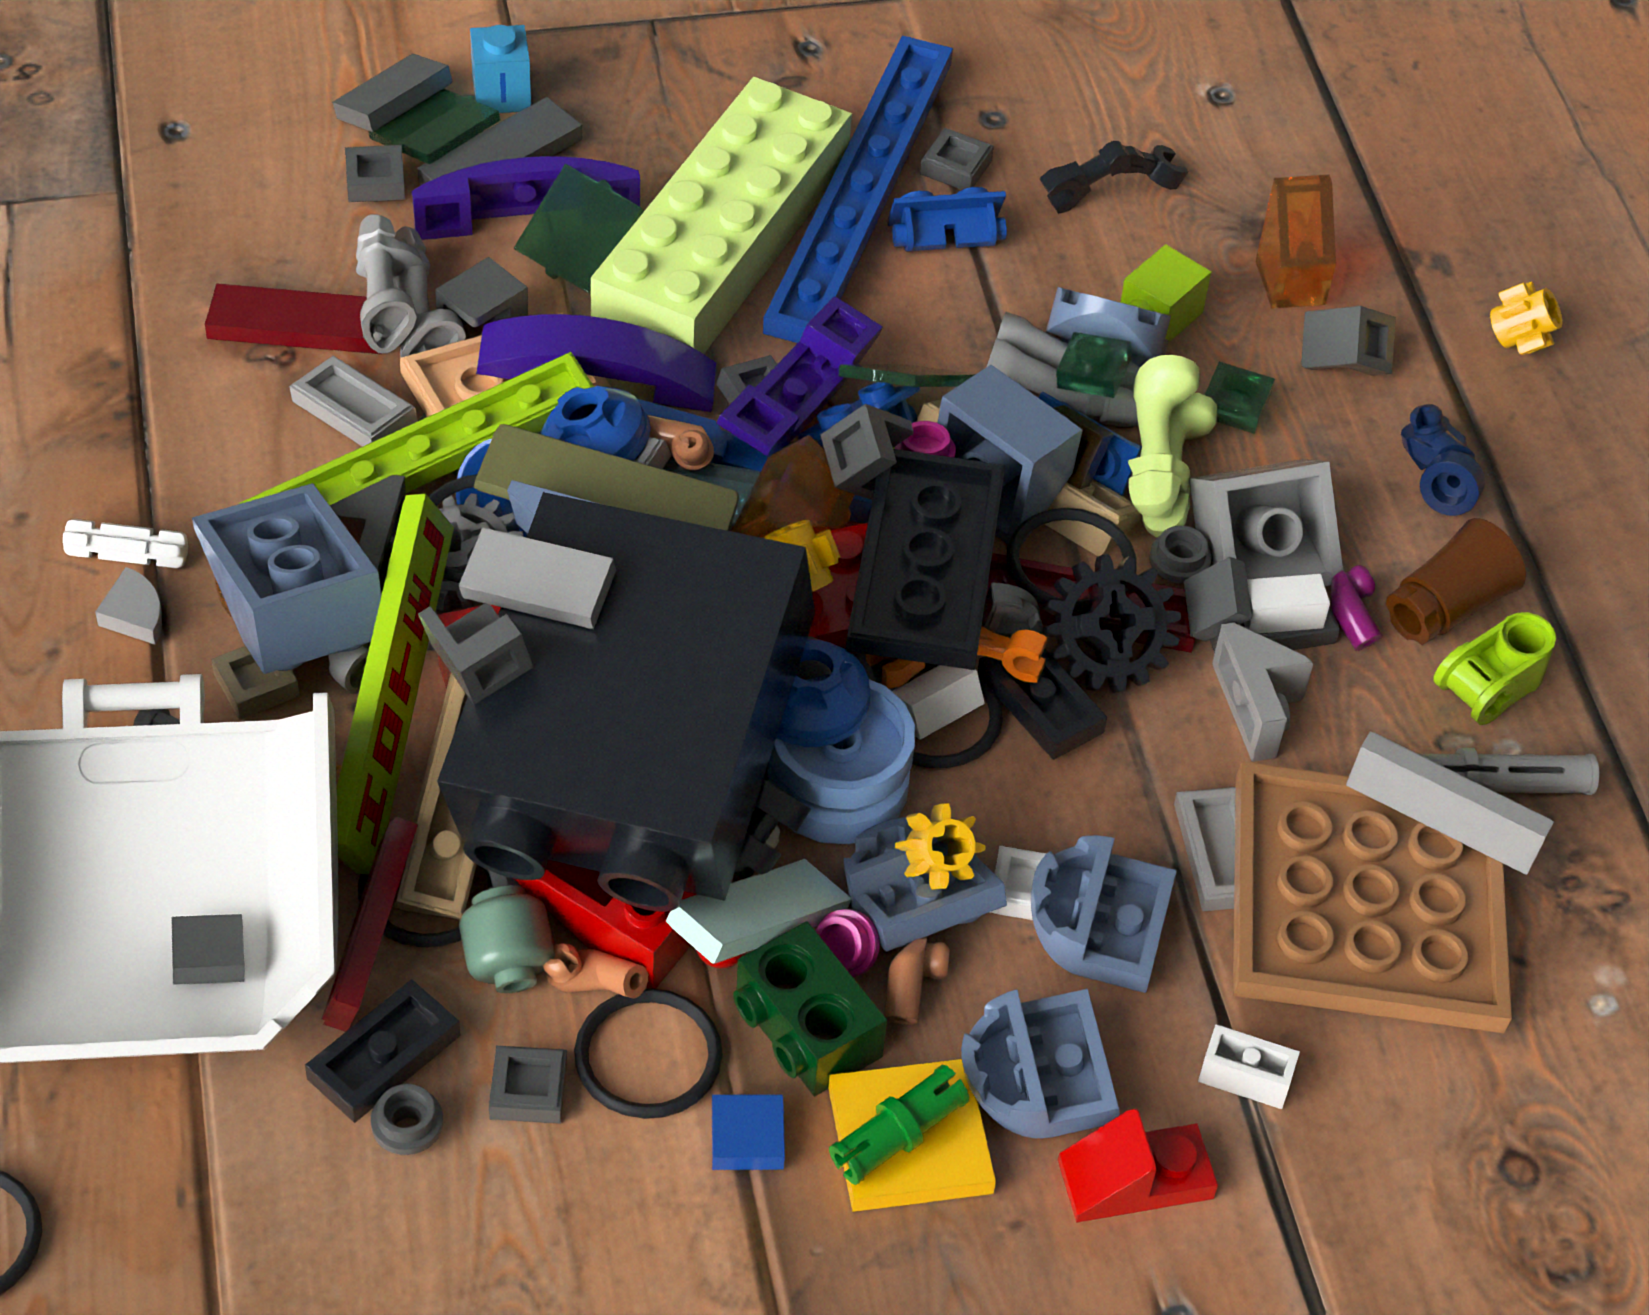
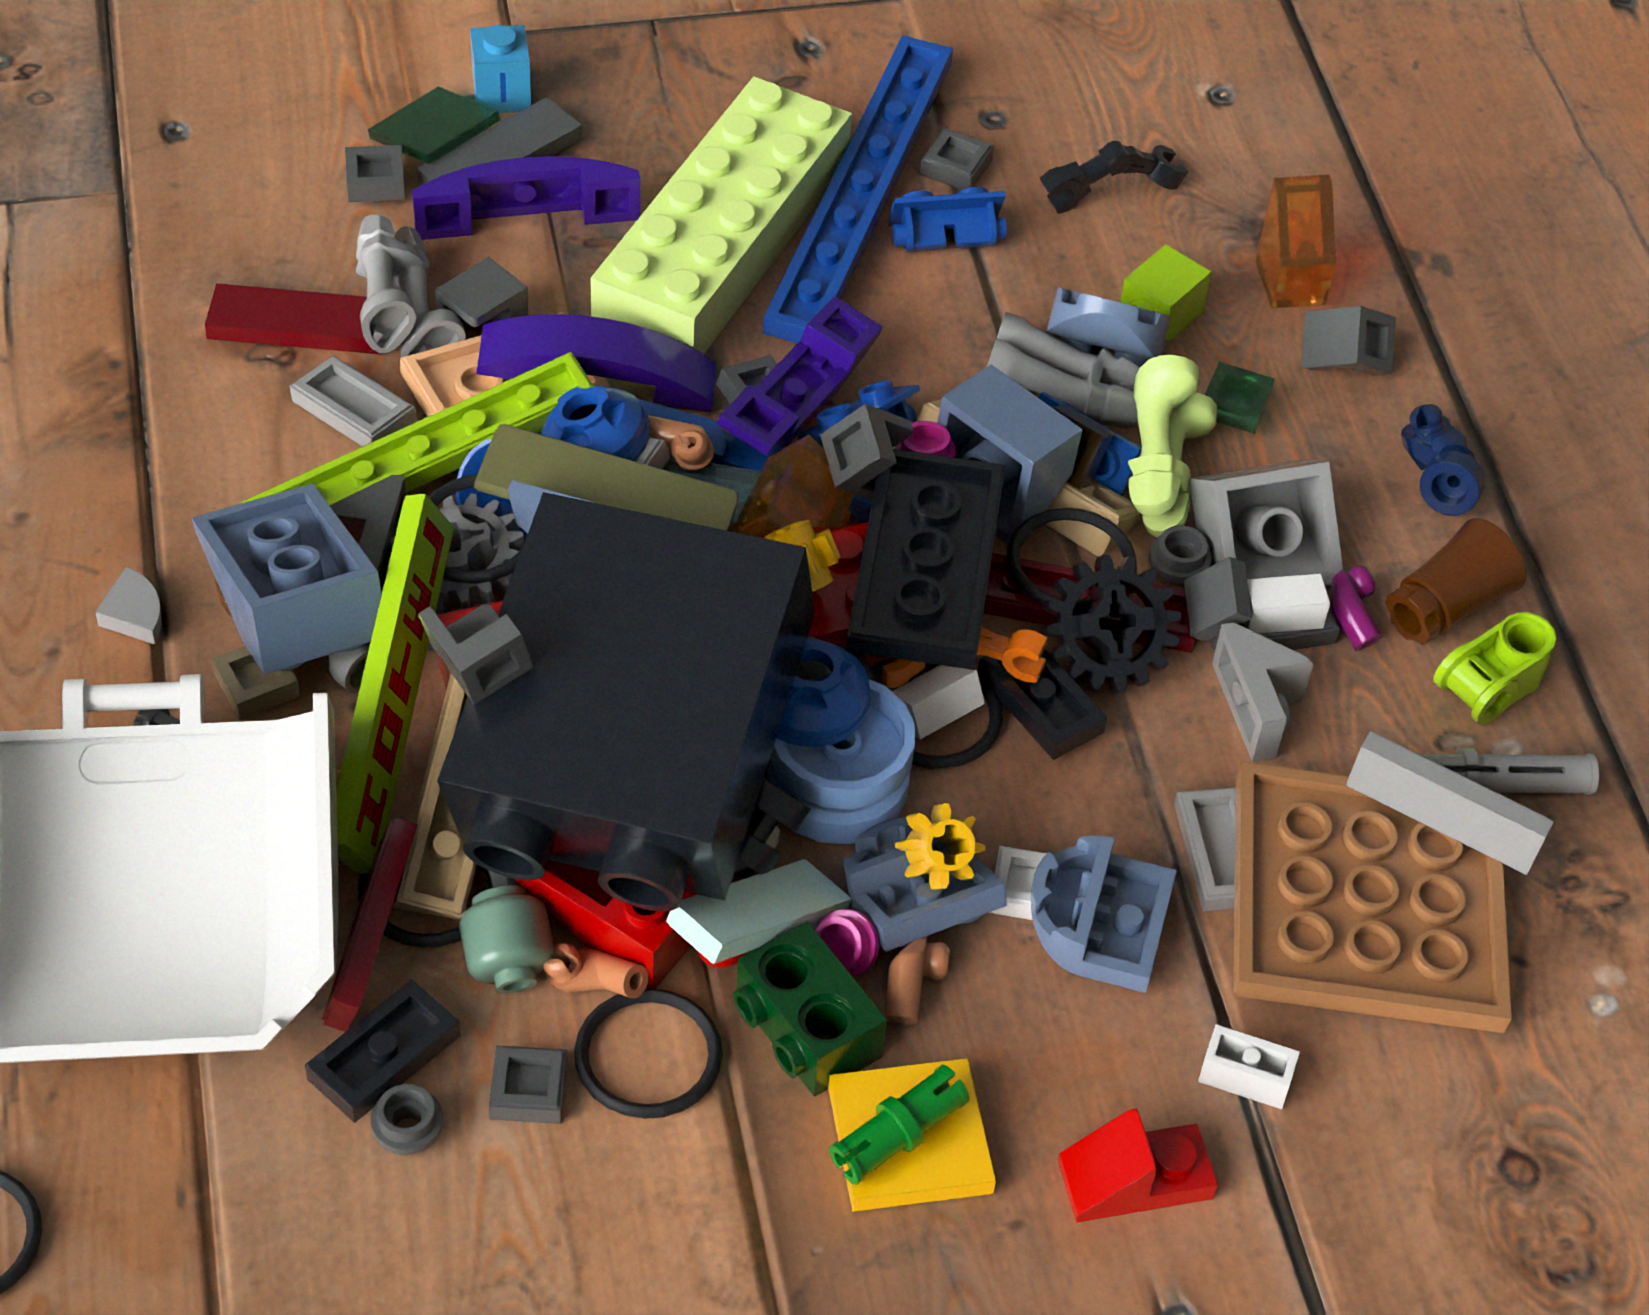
white axle [63,519,188,569] -> none
dark grey tile [171,914,245,985] -> none
dark grey tile [332,53,452,132] -> none
light grey tile [459,527,616,630] -> none
clear green piece [513,163,644,295] -> none
blue tile [712,1095,785,1170] -> none
clear green piece [839,364,976,387] -> none
sand blue slope [961,989,1120,1139] -> none
dark grey tile [981,583,1043,638] -> none
clear green plate [1056,332,1131,398] -> none
yellow gear [1490,281,1562,355] -> none

